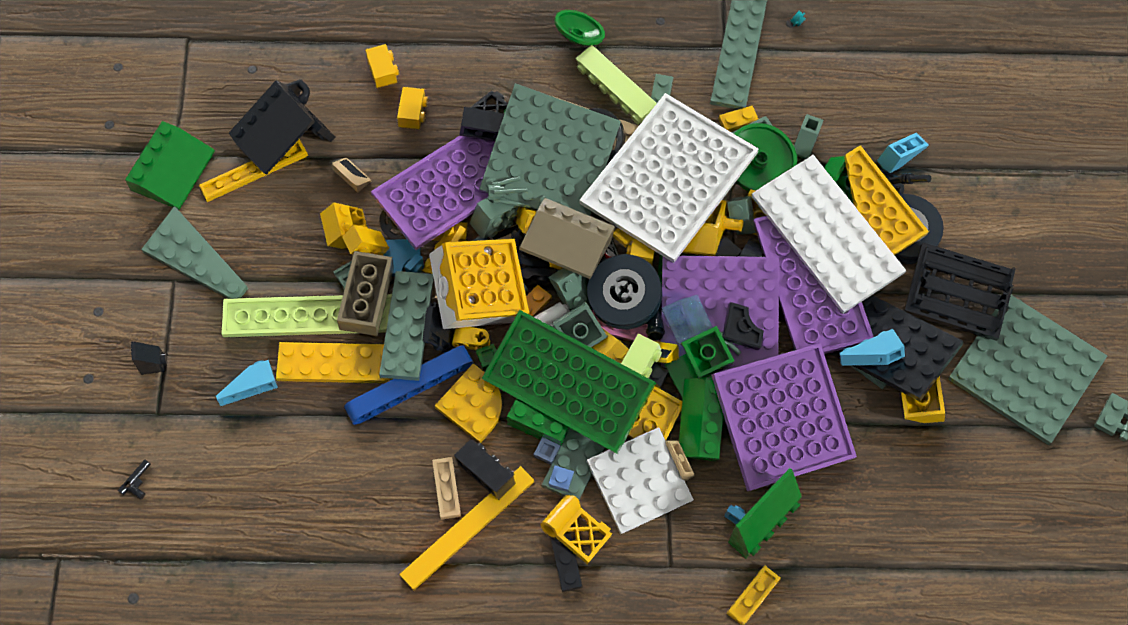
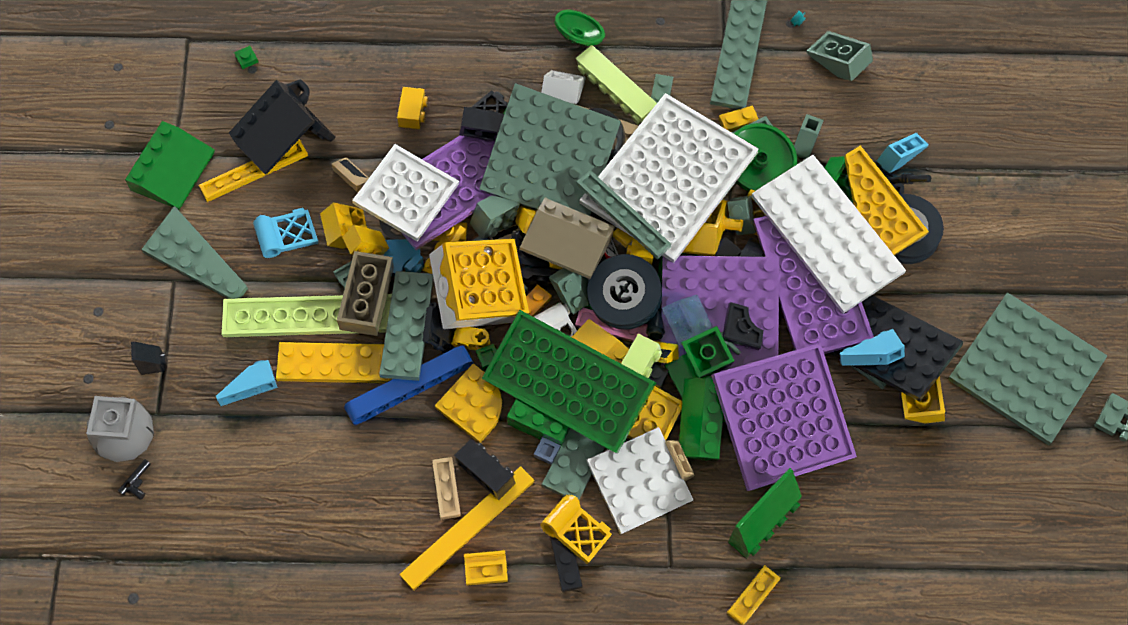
yellow brick [365,44,399,88] -> none
sand green plant [488,176,531,208] -> none
medium blue plate [548,466,574,492] -> none
sand green slope [553,302,607,347] -> none
dark azure plate [724,505,746,525] -> none
black piece [904,243,1016,341] -> none
none -> light grey plate [86,396,154,462]
none -> green plate [234,46,258,70]
none -> medium azure piece [253,208,318,258]
none -> white plate [352,144,459,242]
none -> yellow plate [464,550,508,585]
none -> white slope [541,70,586,104]
none -> sand green plate [577,170,671,259]
none -> sand green slope [806,31,873,81]

